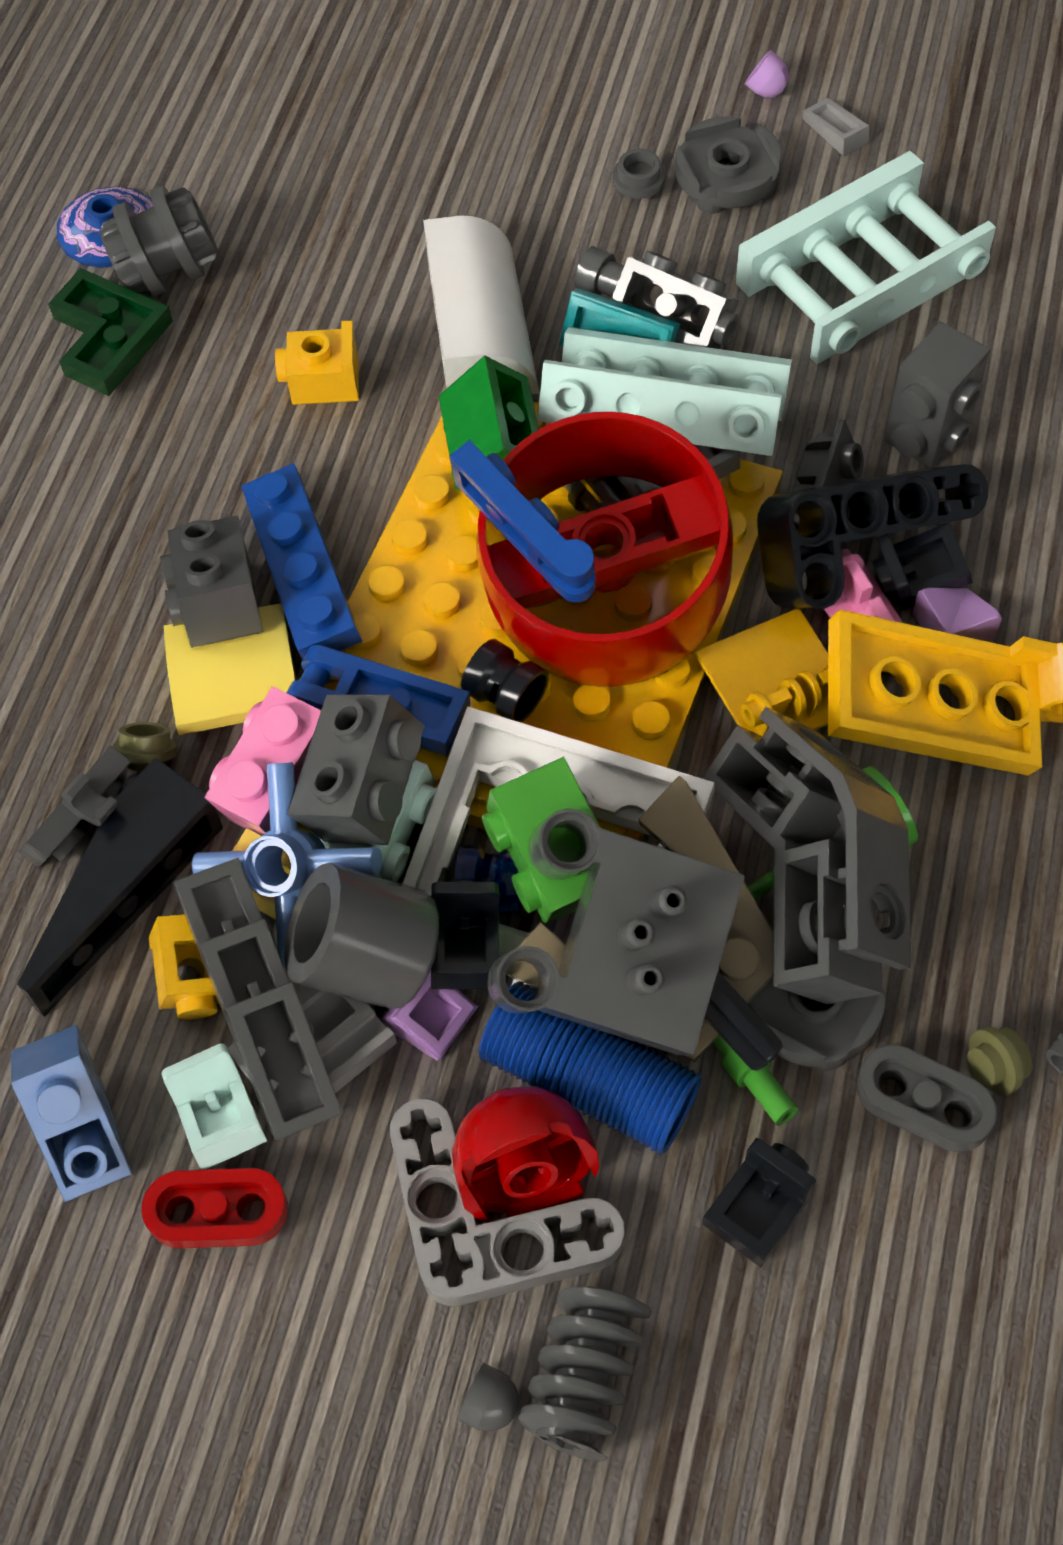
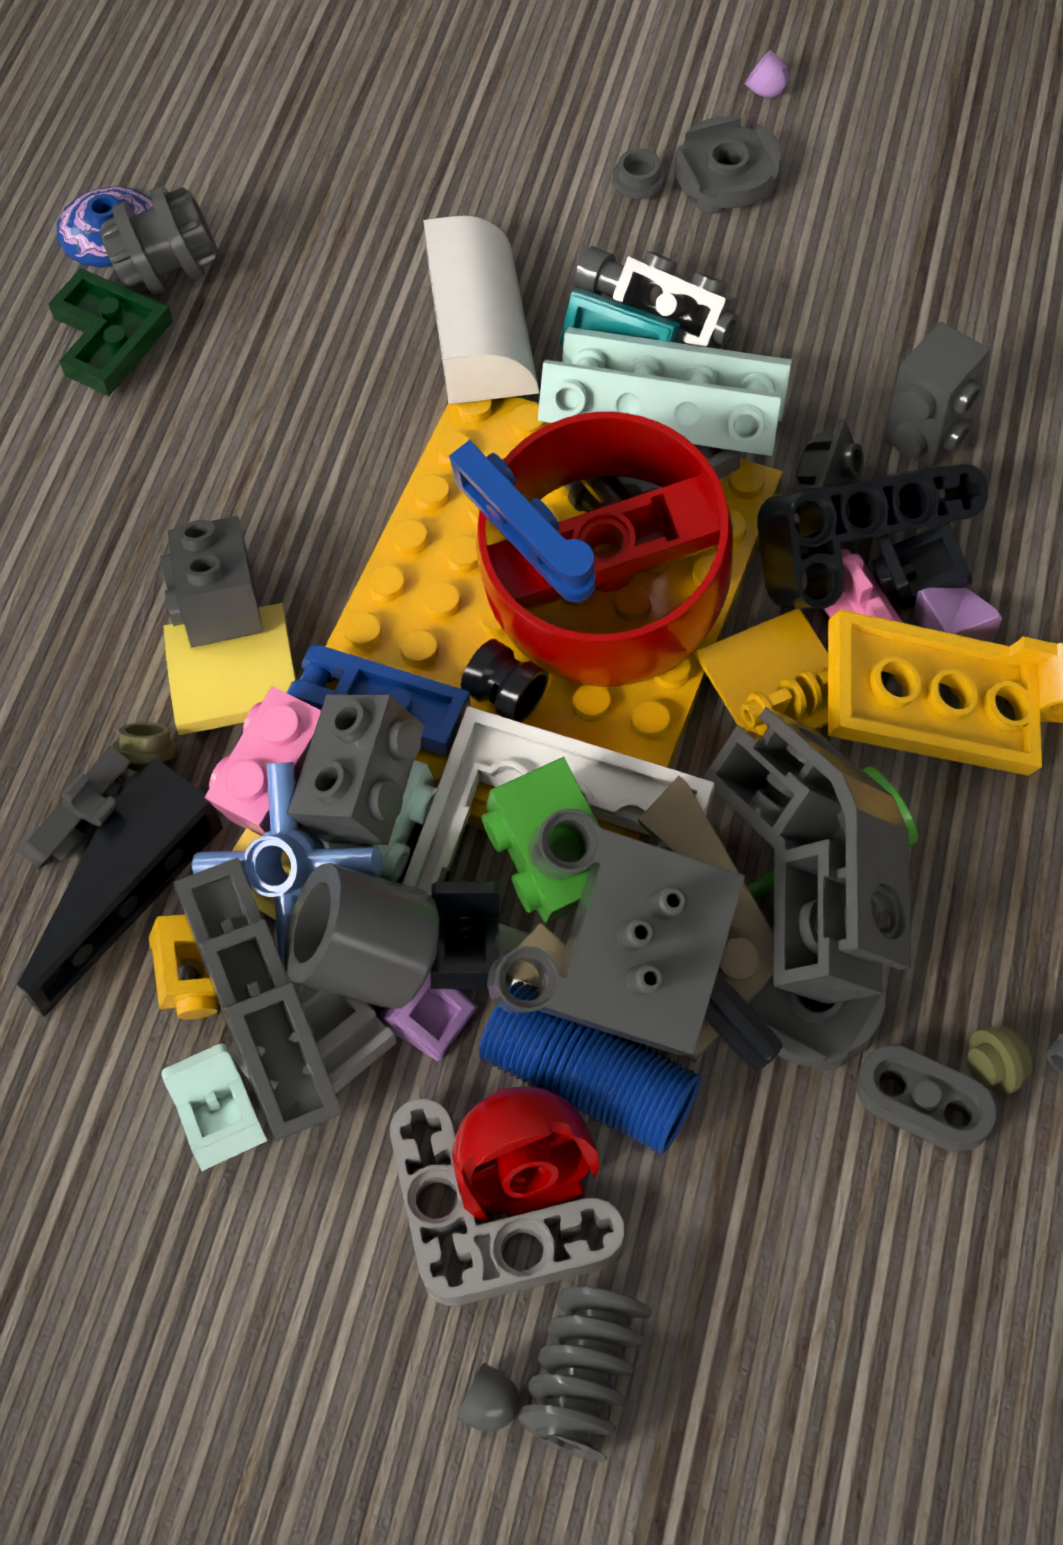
medium blue slope [11,1025,132,1202] -> none
red plate [141,1168,288,1249] -> none
blue plate [241,463,362,660] -> none
yellow brick [275,320,359,405] -> none
green brick [438,355,539,491] -> none
wheel [454,844,523,915] -> none
black bracket [702,1138,816,1268] -> none
bright green bar [713,1036,799,1126] -> none
light aqua fence [736,150,996,364] -> none
light grey piece [803,98,869,157] -> none

